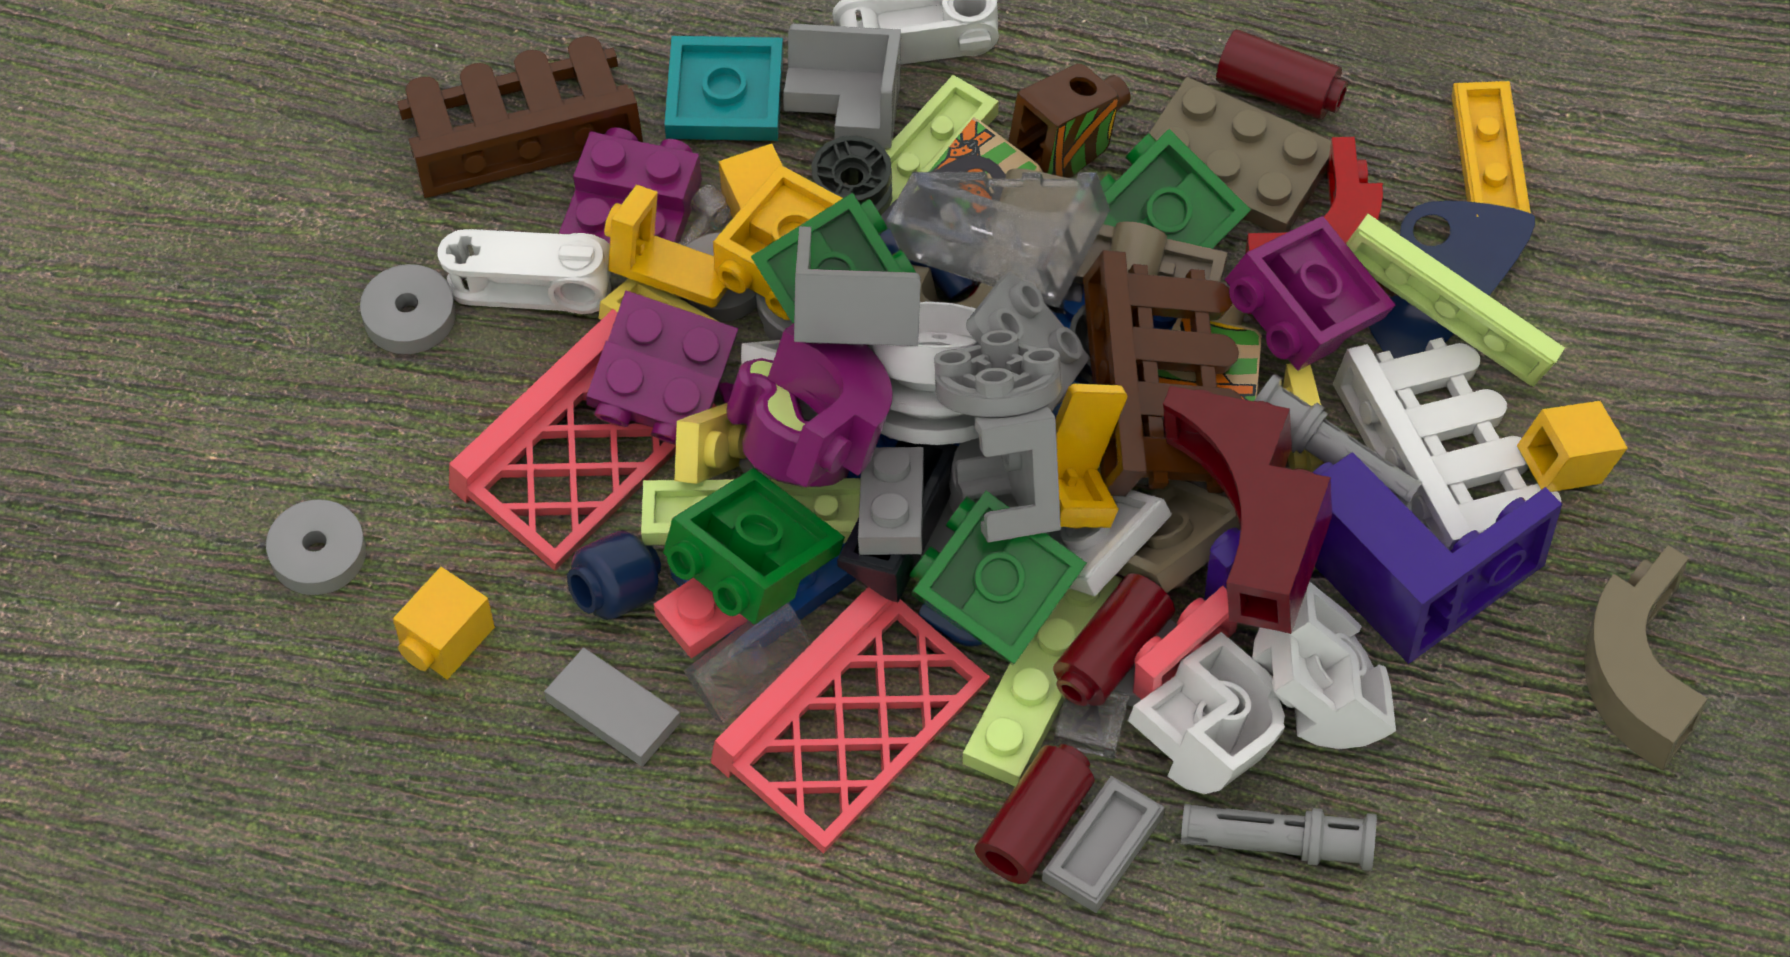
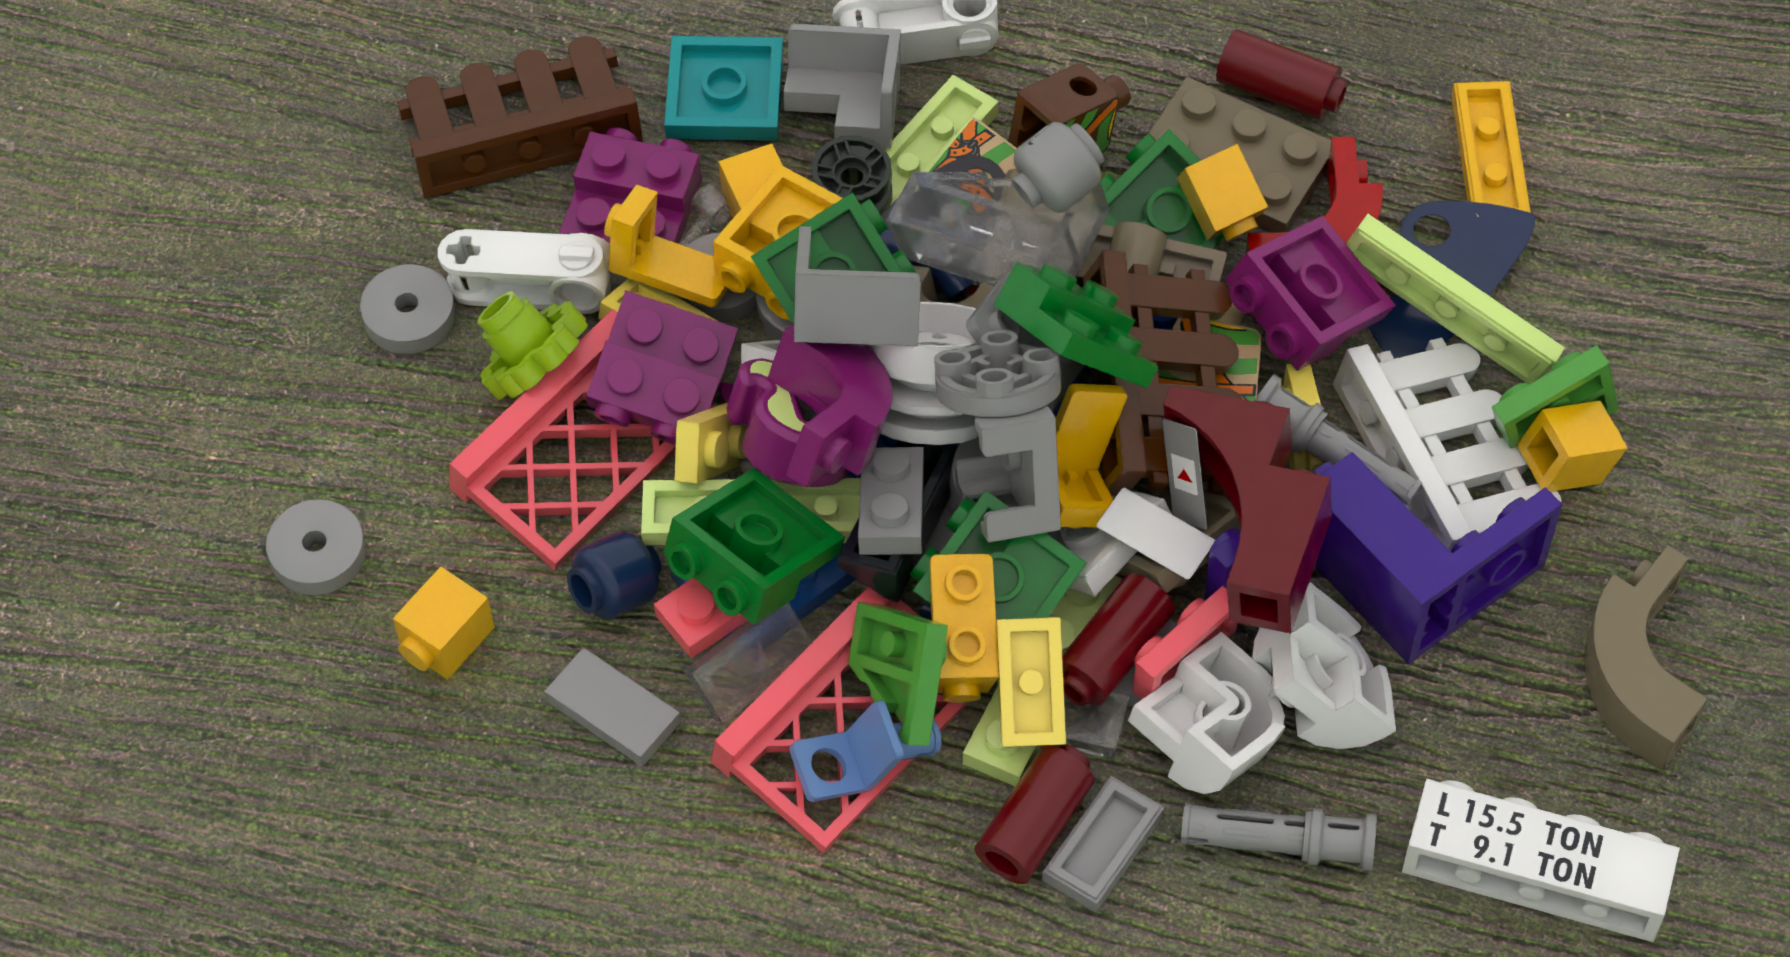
none -> lime plant [477,291,588,400]
none -> medium blue bracket [789,701,941,802]
none -> bright green wing [848,602,948,746]
none -> yellow bracket [929,554,999,703]
none -> green plate [994,262,1159,388]
none -> light yellow plate [996,617,1066,747]
none -> light grey head [1011,122,1105,213]
none -> white sticker [1097,488,1215,580]
none -> light grey sticker [1162,419,1207,530]
none -> yellow brick [1177,144,1268,242]
none -> white brick [1402,779,1680,942]
none -> bright green wing [1491,345,1619,448]

